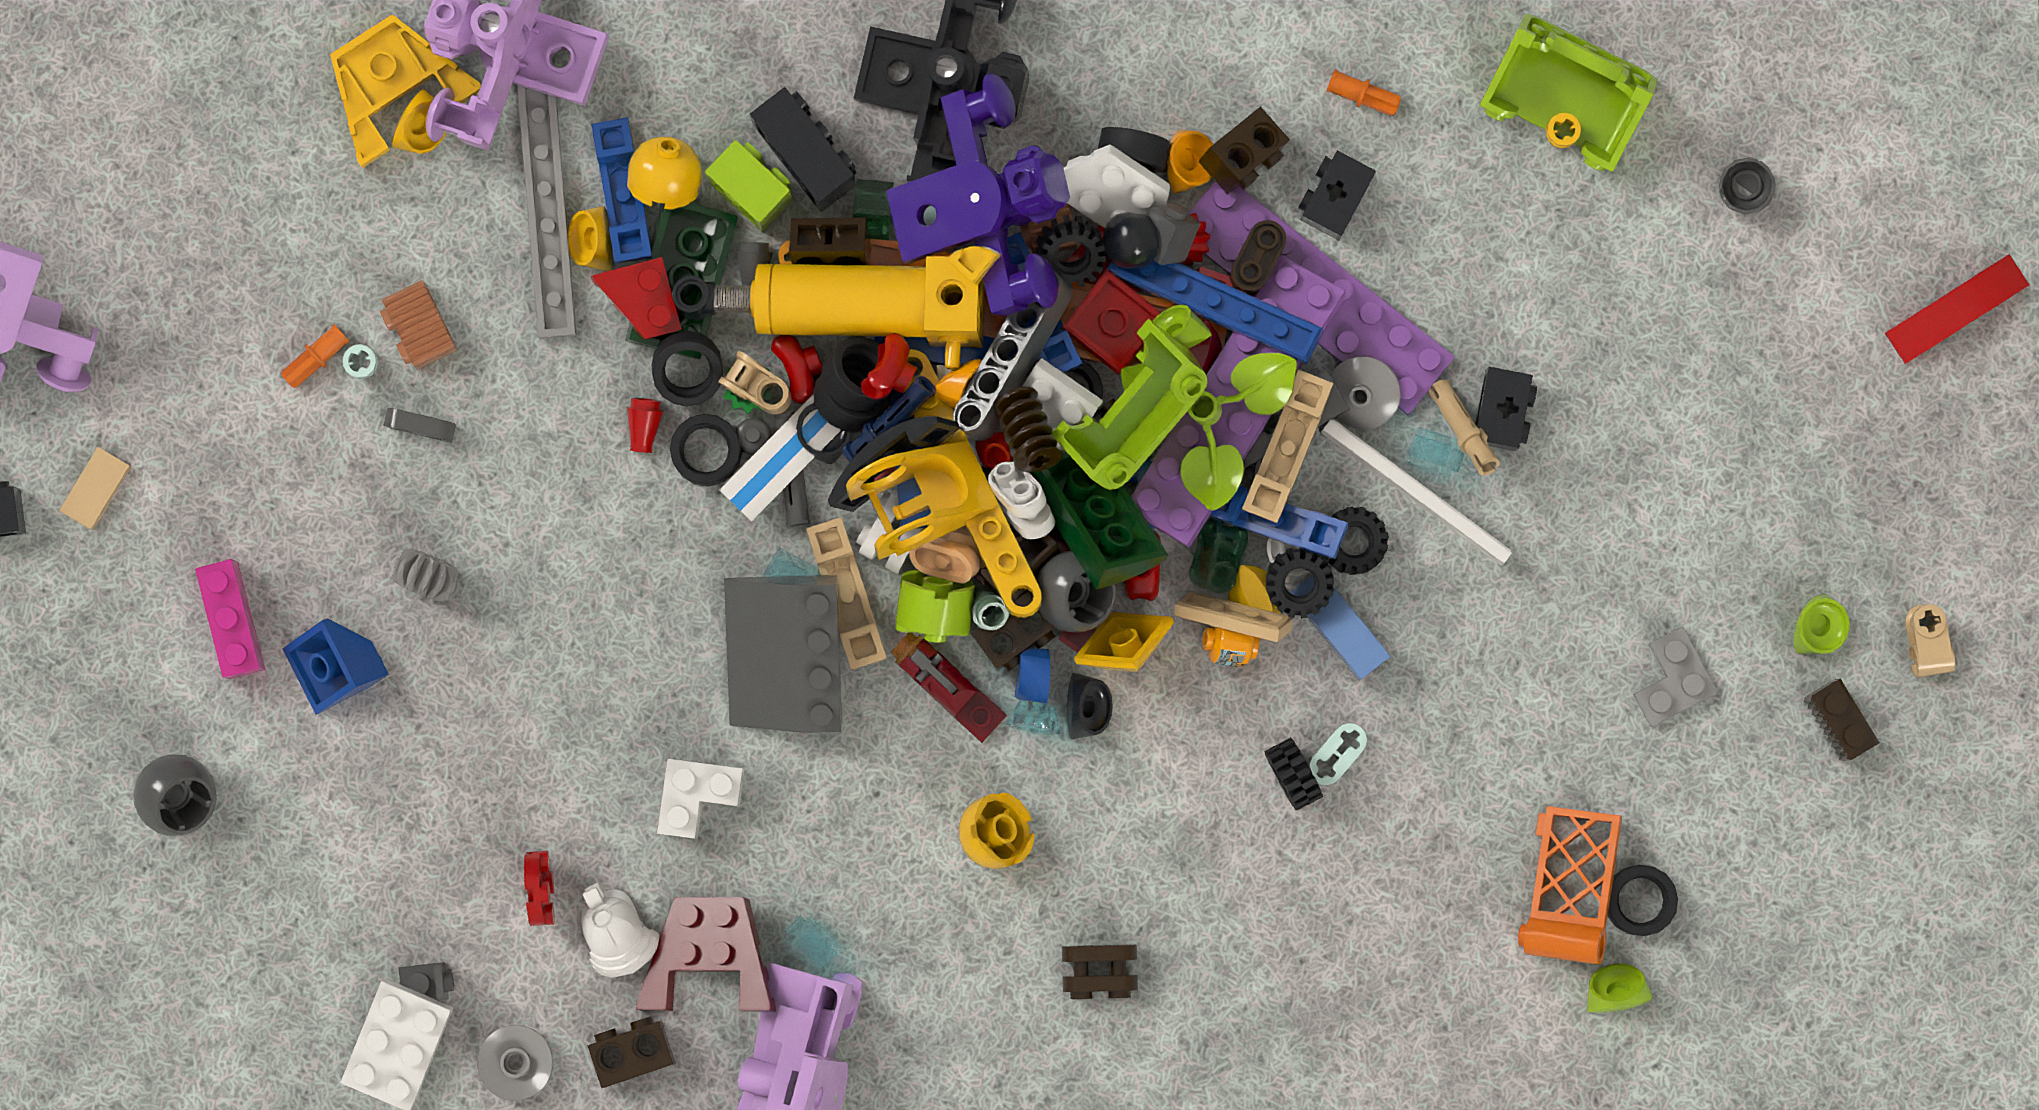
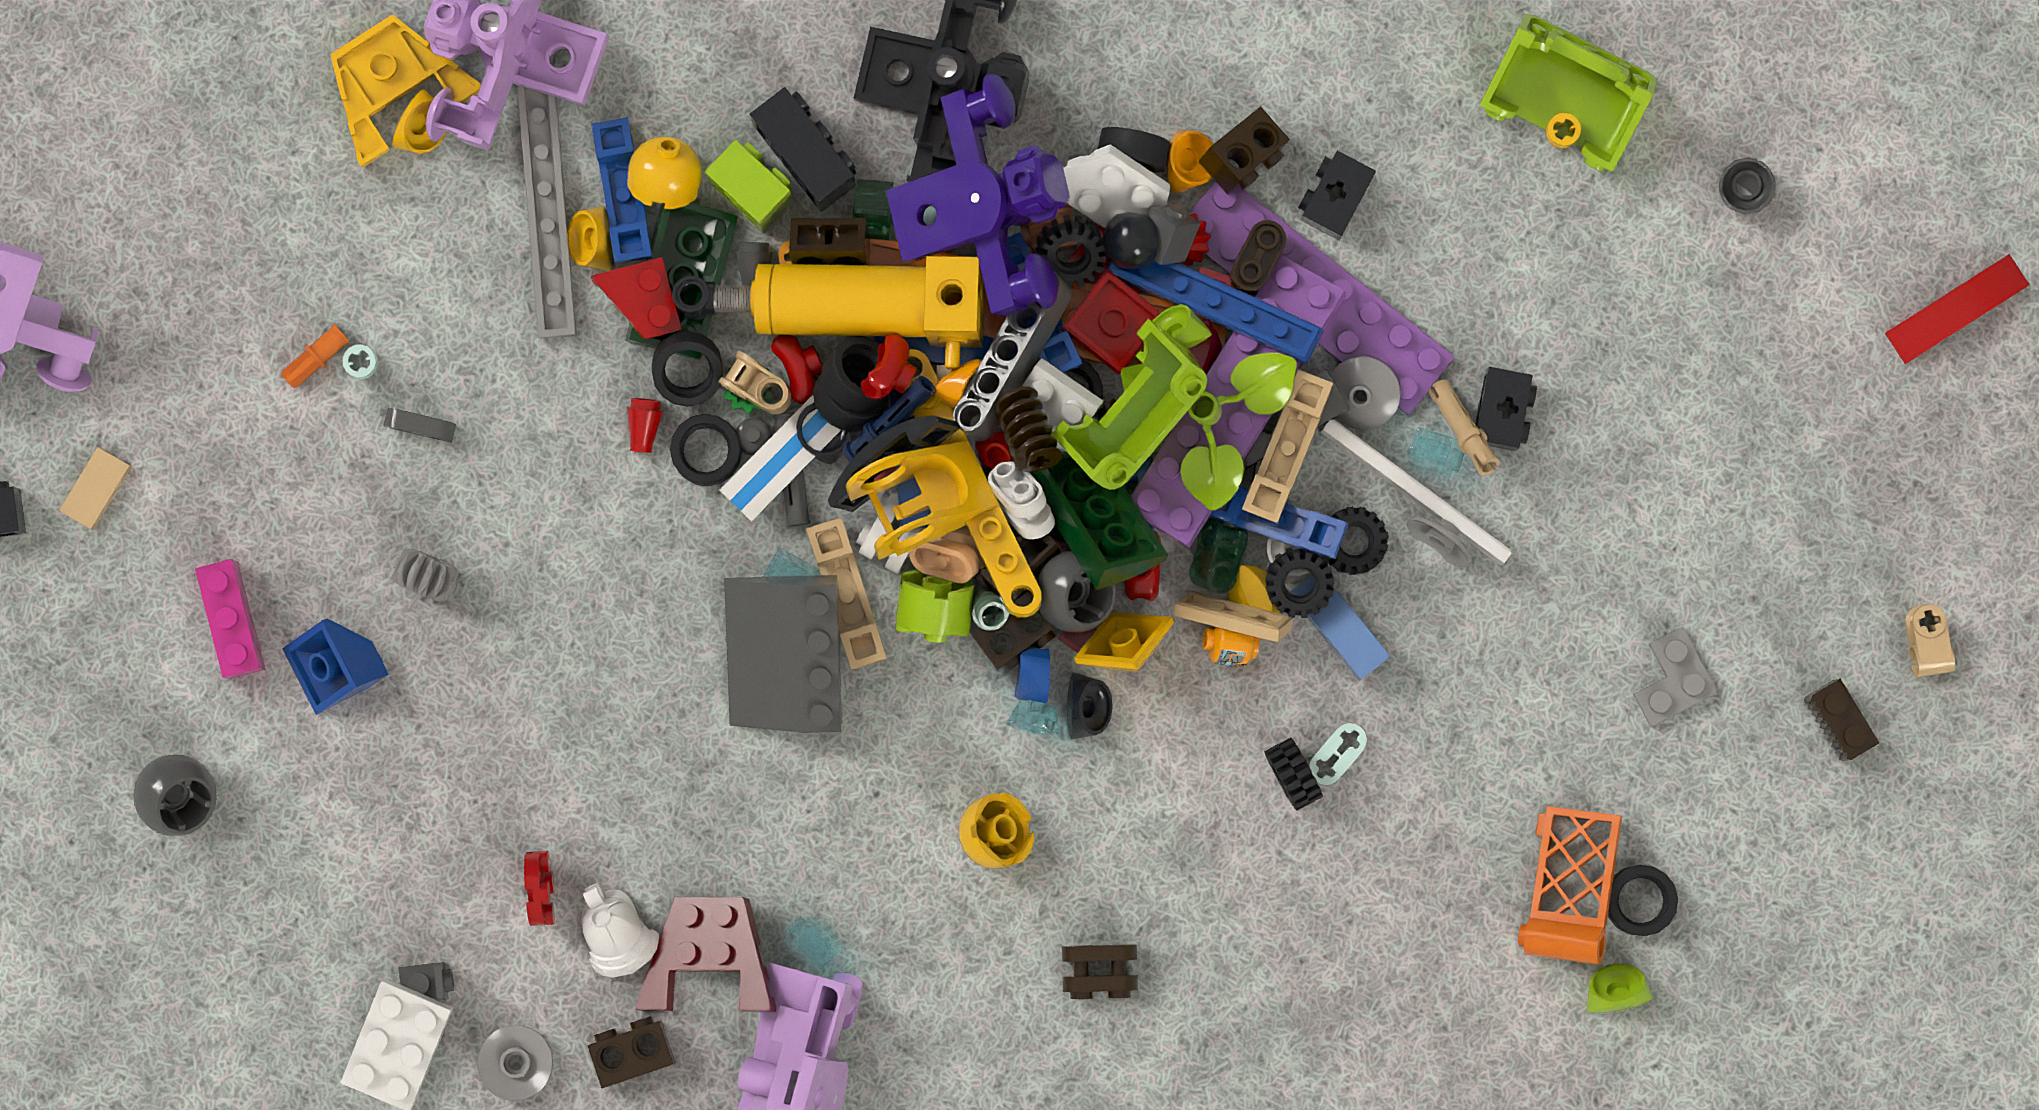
nougat brick [380,280,458,370] -> none
white brick [657,759,745,839] -> none
dark red plate [890,633,1007,743] -> none
yellow tile [946,246,1001,284] -> none
orange axle [1326,69,1401,116] -> none
lime piece [1794,593,1850,654] -> none
none -> light grey dish [1407,516,1472,567]

